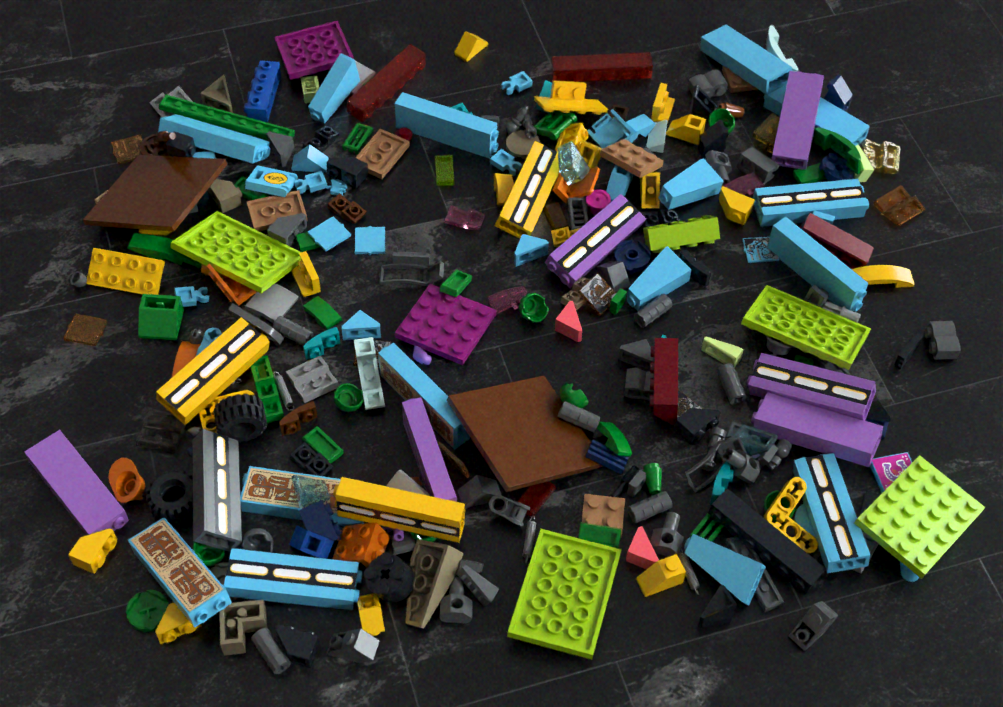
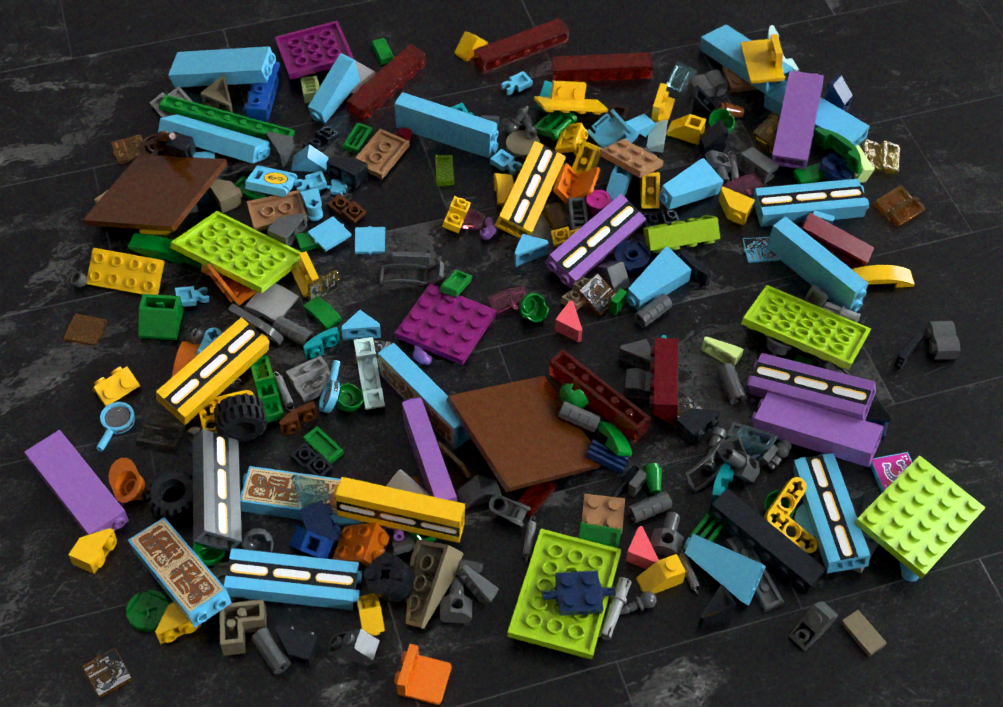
clear light blue slope [557,141,591,186] -> none
none -> piece [82,648,133,698]
none -> yellow bracket [92,366,140,407]
none -> piece [96,402,135,452]
none -> medium azure brick [168,46,276,88]
none -> medium azure piece [300,188,323,221]
none -> piece [307,269,339,301]
none -> medium azure piece [319,360,340,414]
none -> green tile [370,38,396,66]
none -> orange bracket [394,644,452,705]
none -> yellow slope [442,196,471,233]
none -> clear red brick [474,17,569,74]
none -> medium lavender arm [480,217,497,240]
none -> dark blue plate [542,571,616,616]
none -> clear red brick [549,349,651,442]
none -> light grey pin [599,577,632,640]
none -> dark grey bar [620,591,657,615]
none -> clear light blue slope [666,61,698,92]
none -> light grey piece [728,151,740,185]
none -> yellow bracket [741,34,785,84]
none -> dark tan tile [840,610,887,657]

